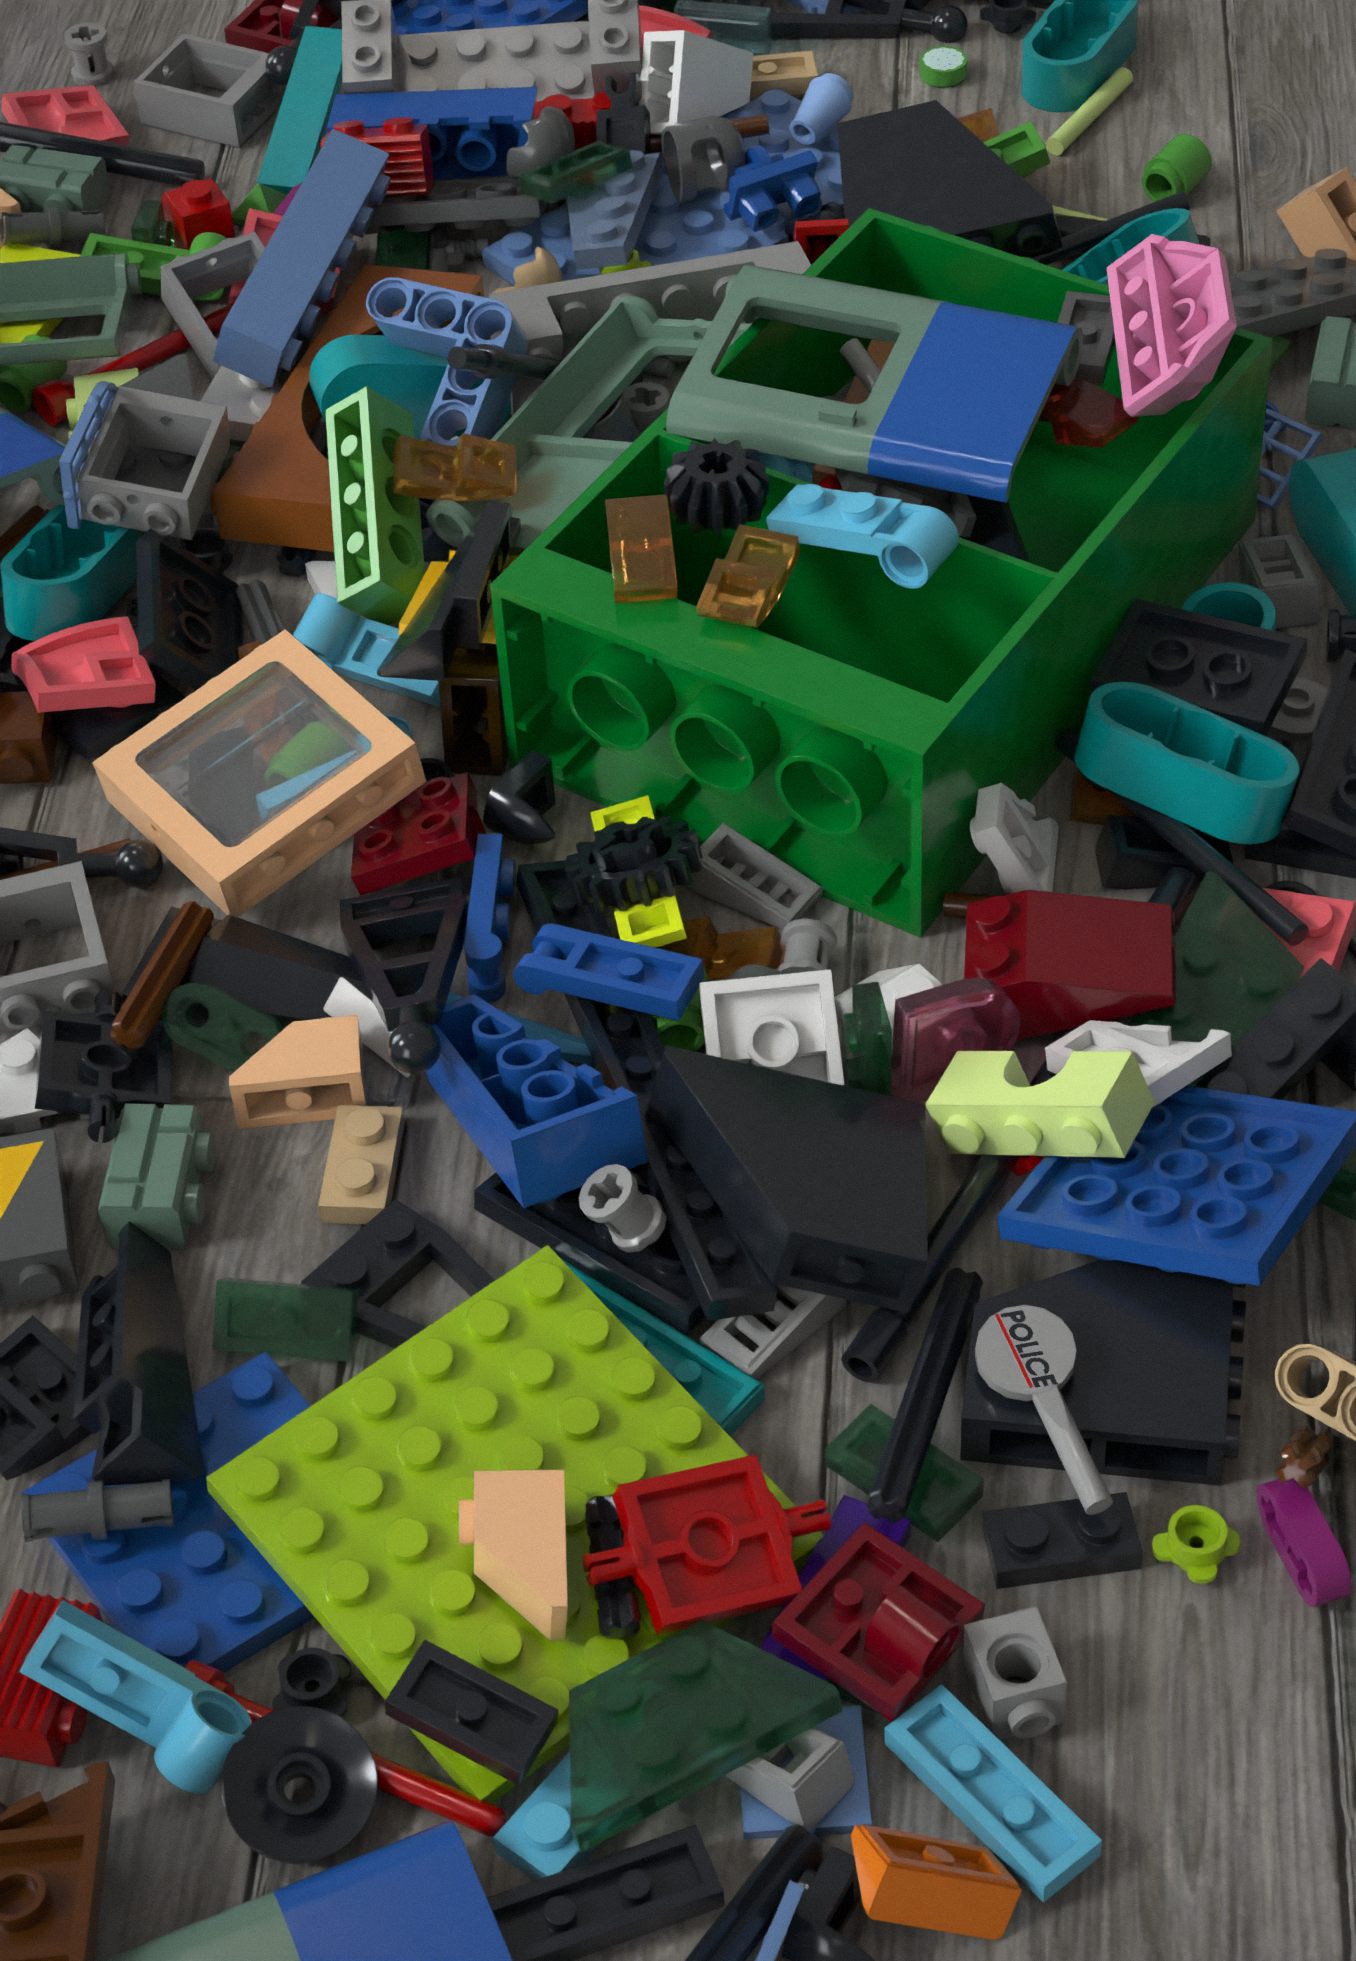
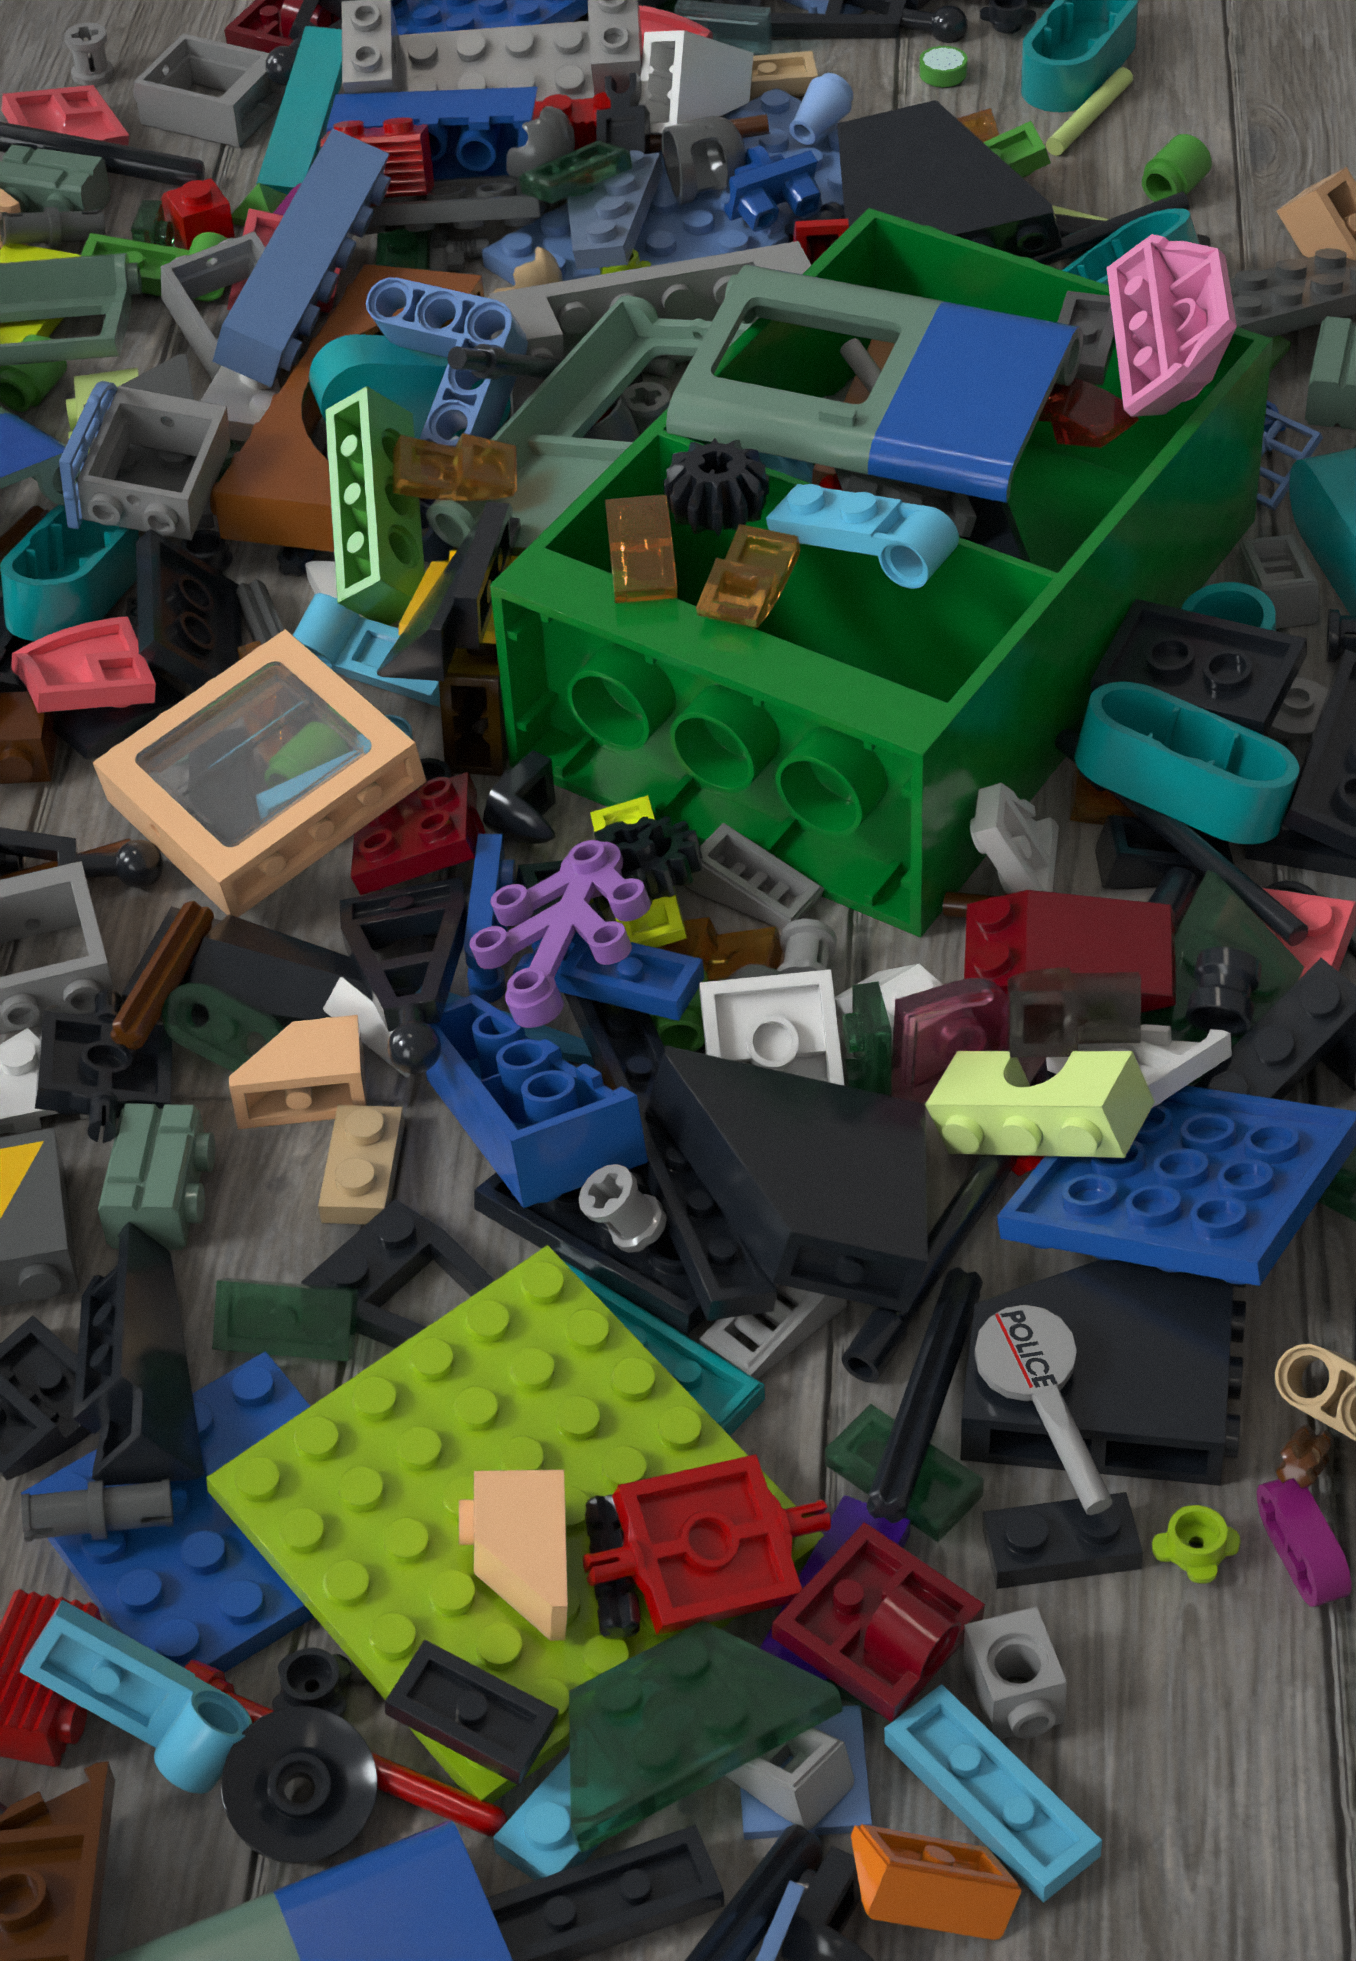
red piece [32,302,235,426] -> none
none -> medium lavender plant [470,840,651,1028]
none -> clear smoke brick [1007,967,1141,1058]
none -> black wheel [1186,947,1262,1036]

